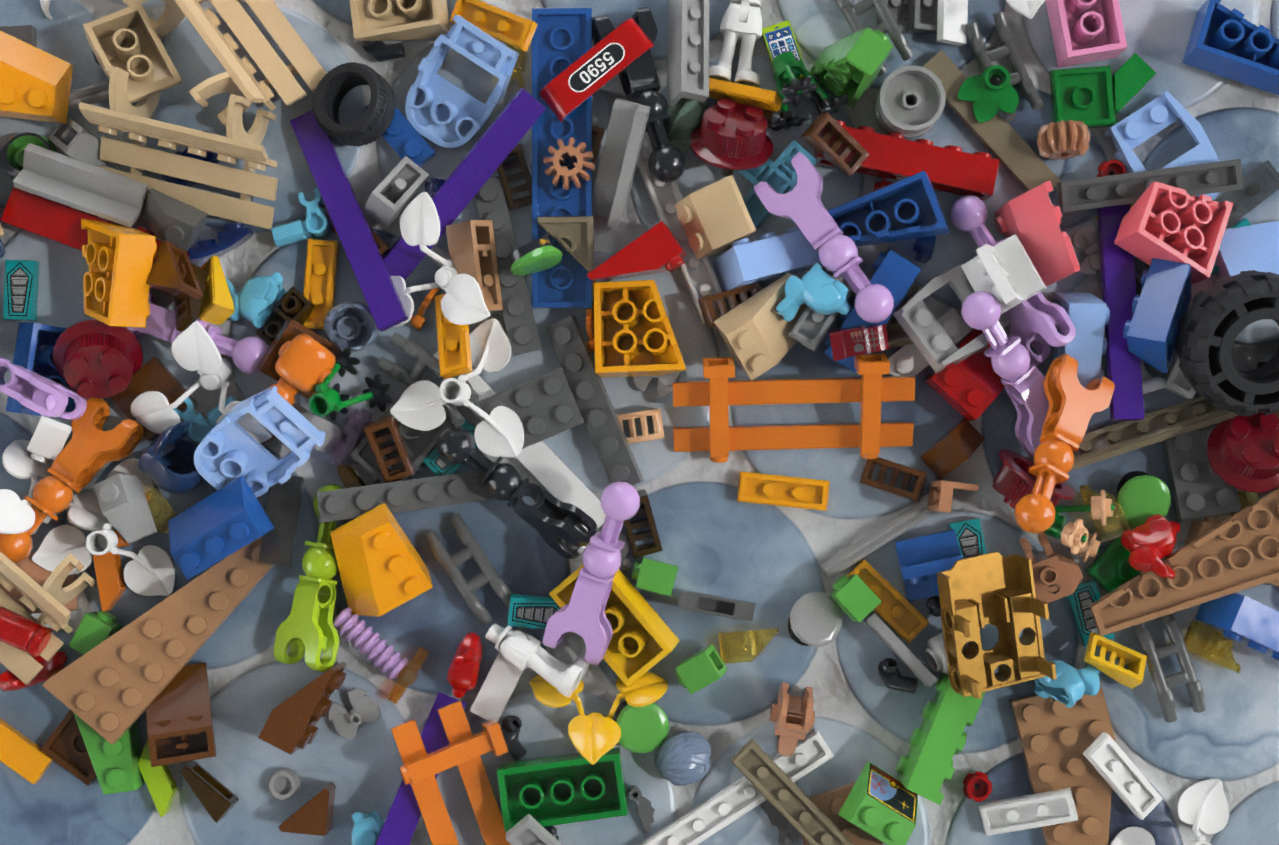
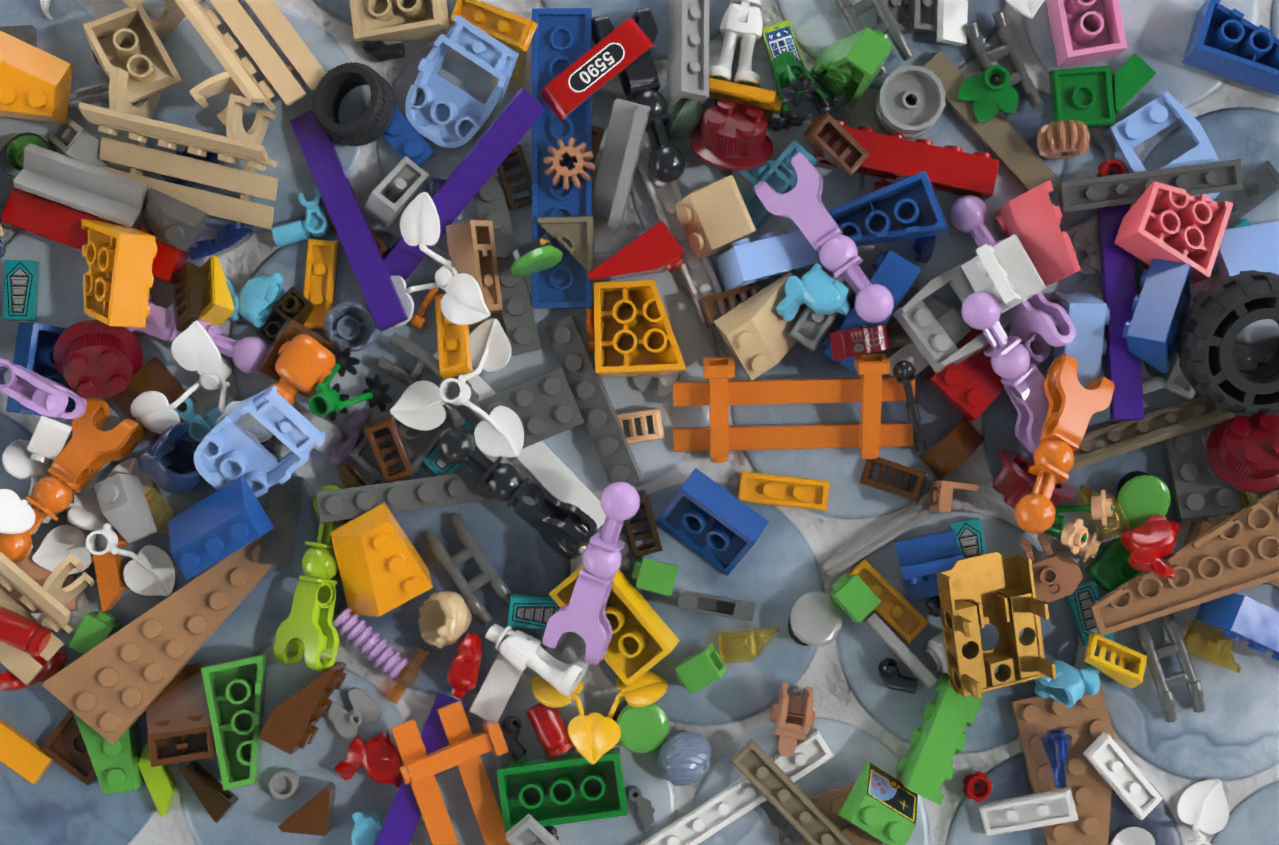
reddish brown slope [146,240,203,300] -> none
none -> bright green wedge [201,653,268,790]
none -> red animal [334,730,404,789]
none -> tan hair [418,591,472,649]
none -> red piece [525,703,574,759]
none -> blue slope [655,468,769,576]
none -> black piece [893,360,927,452]
none -> clear blue cone [1040,729,1072,788]

